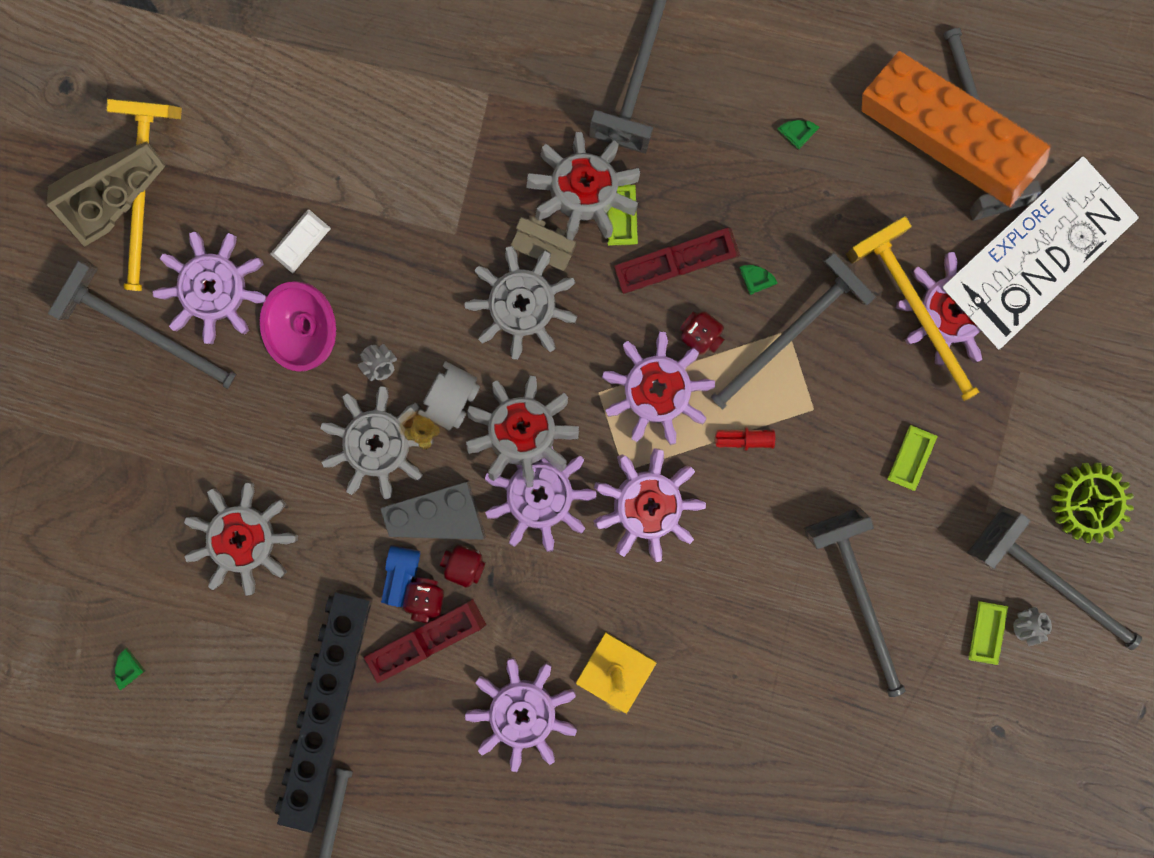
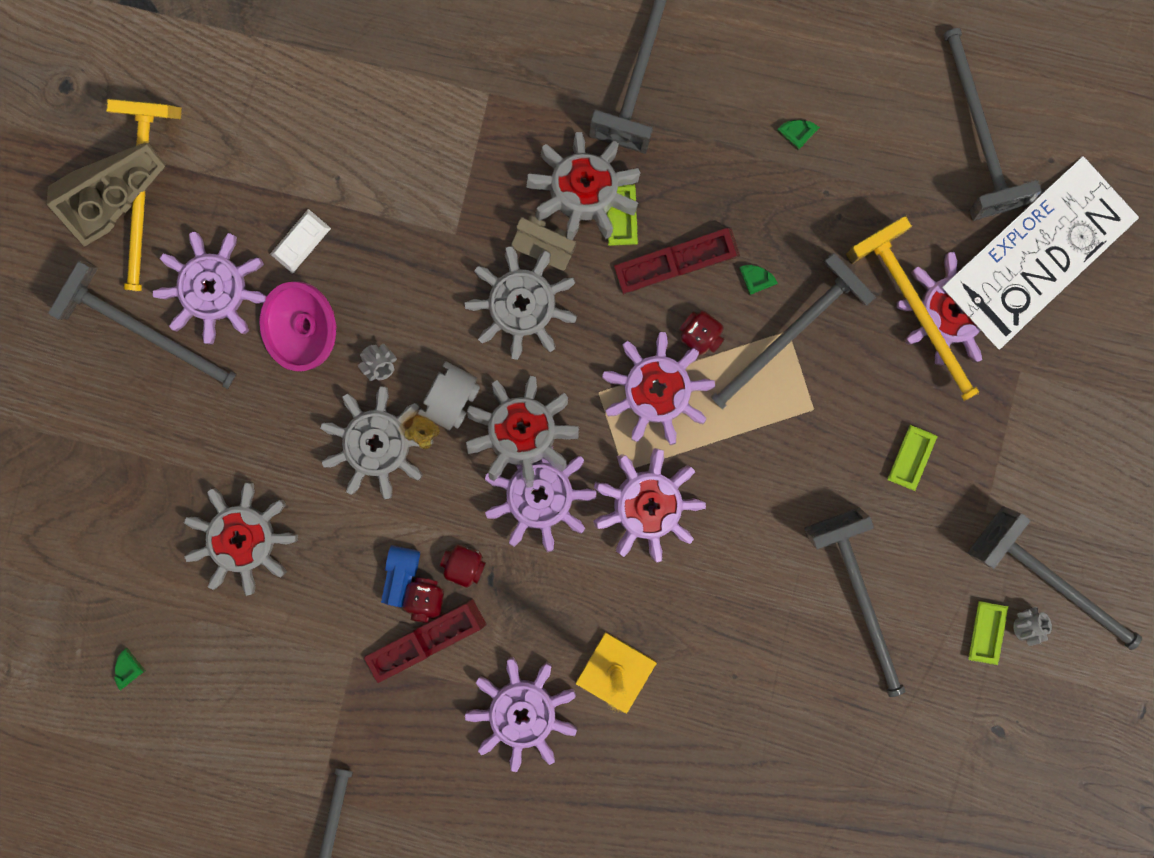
black brick [275,590,373,833] -> none
dark grey wedge [380,481,486,540] -> none
red axle [715,427,775,451] -> none
orange brick [862,51,1051,207] -> none
lime gear [1051,463,1134,543] -> none

